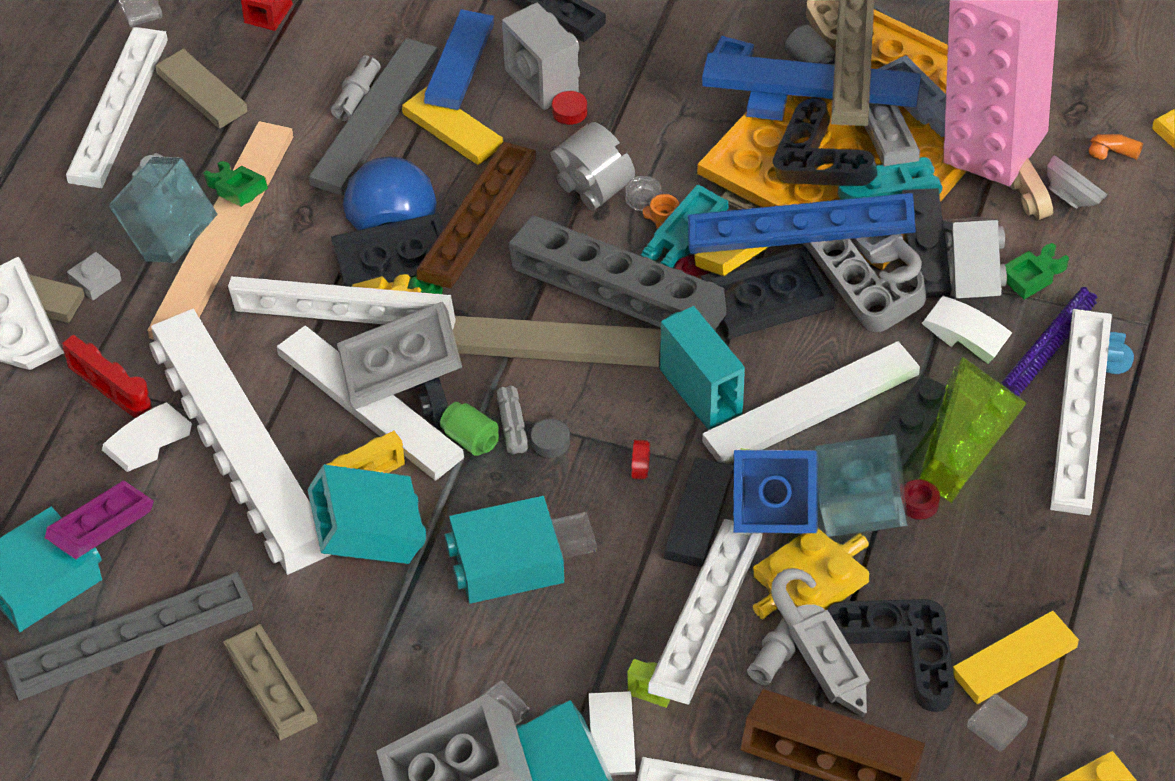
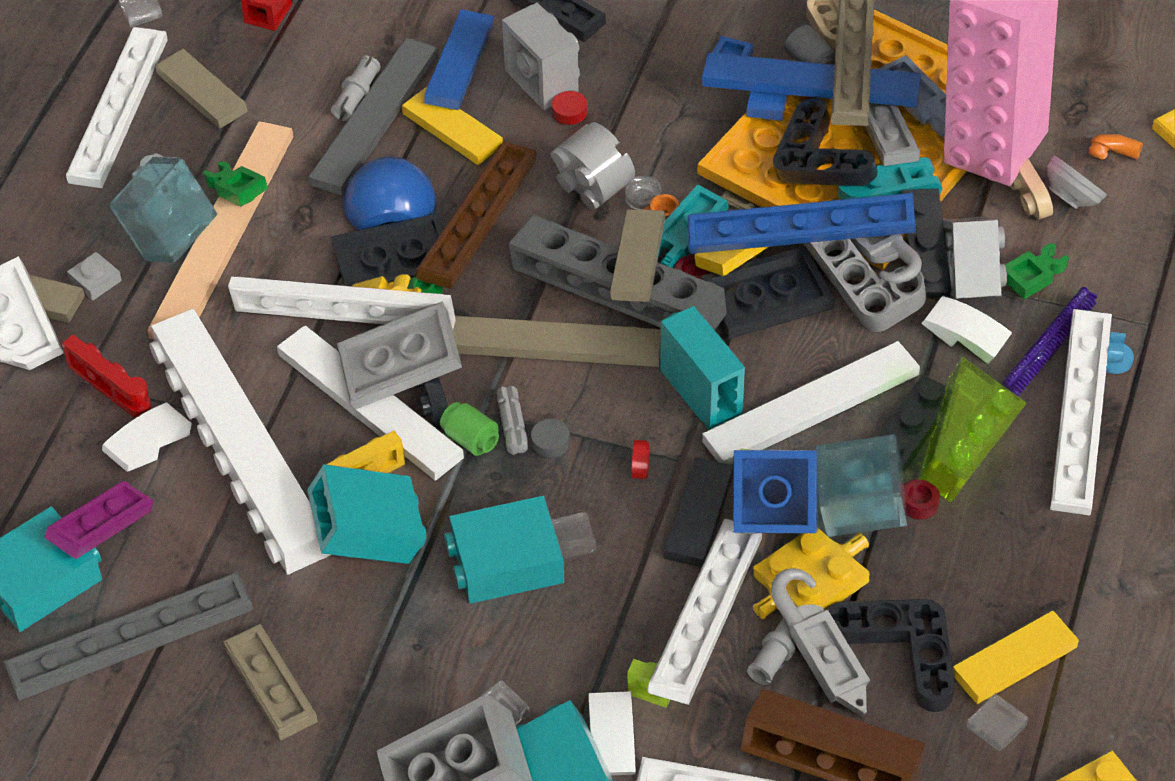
none -> dark tan tile [610,209,665,302]

